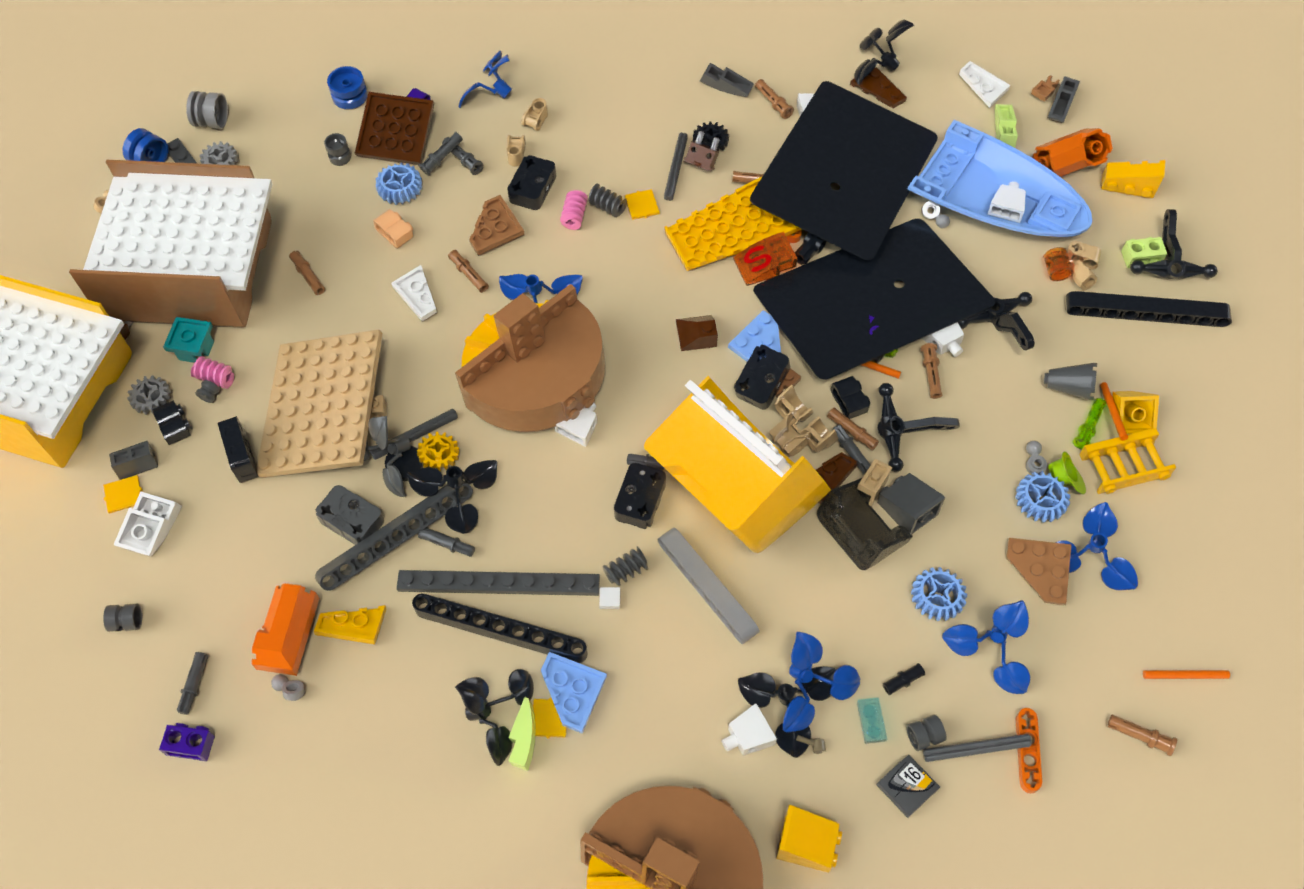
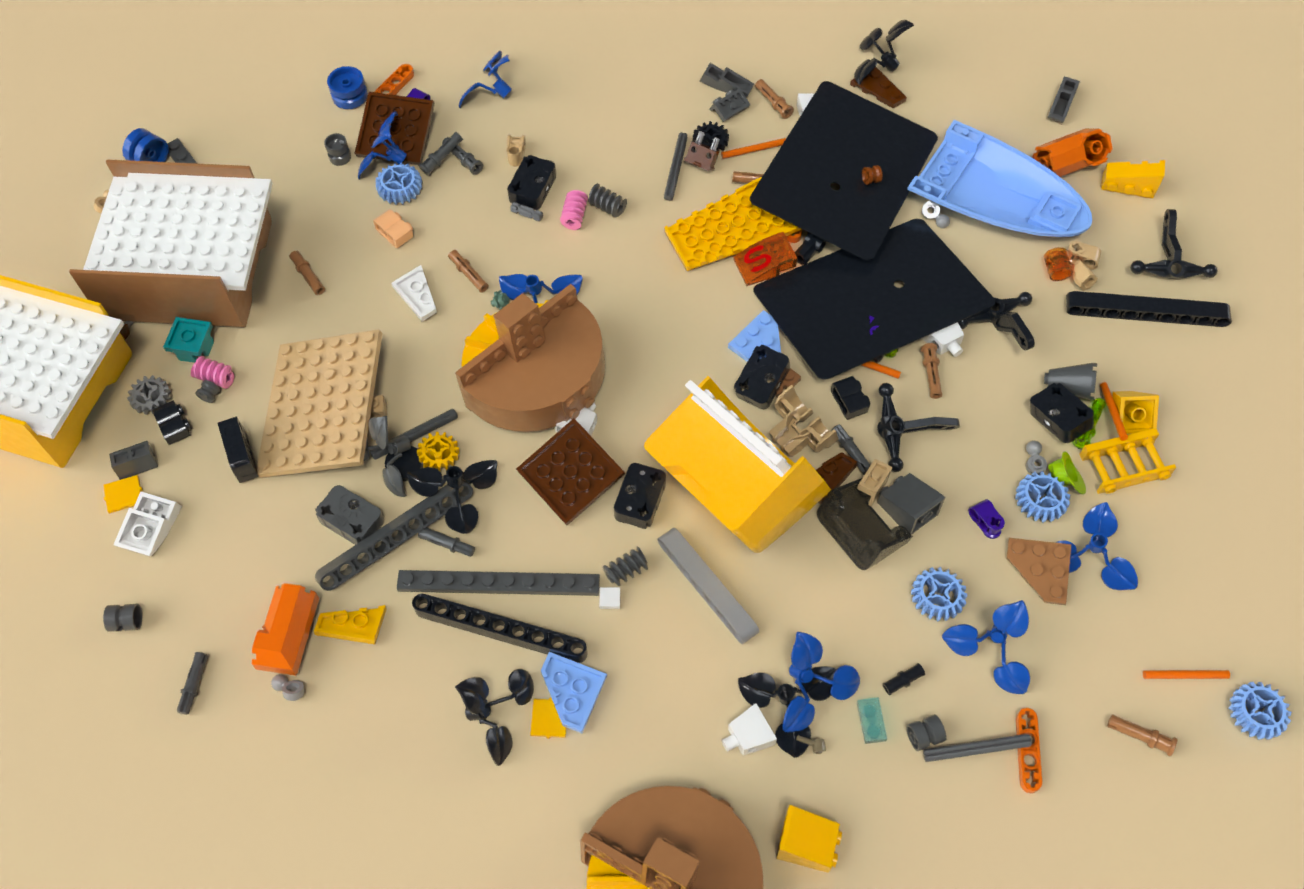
dark purple brick [159,723,215,761] -> none
light grey wheel [186,91,228,129] -> none
light grey gear [200,141,238,165] -> none
medium nougat plate [469,195,525,256] -> none
yellowish green slope [508,697,536,771] -> none
tan piece [521,98,548,131] -> none
yellow piece [624,189,660,220] -> none
dark grey axle [627,454,664,470] -> none
reddish brown slope [676,315,718,351] -> none
medium nougat pin [827,407,879,451] -> none
dark grey slope [876,755,940,818] -> none
white wing [959,61,1010,108] -> none
white torso [987,181,1026,223] -> none
yellowish green slope [995,104,1018,148] -> none
medium nougat plate [1031,75,1060,102] -> none
yellowish green brick [1121,237,1167,268] -> none
none -> blue plant [358,111,407,180]
none -> orange beam [374,64,414,95]
none -> sand green plant [491,290,510,310]
none -> dark grey axle [510,202,543,221]
none -> reddish brown plate [516,418,625,526]
none -> dark grey bracket [710,88,751,122]
none -> orange bar [721,138,786,159]
none -> dark orange wheel [862,165,882,185]
none -> dark purple piece [968,499,1005,539]
none -> black axle [1030,383,1094,443]
none -> light blue gear [1229,682,1292,740]

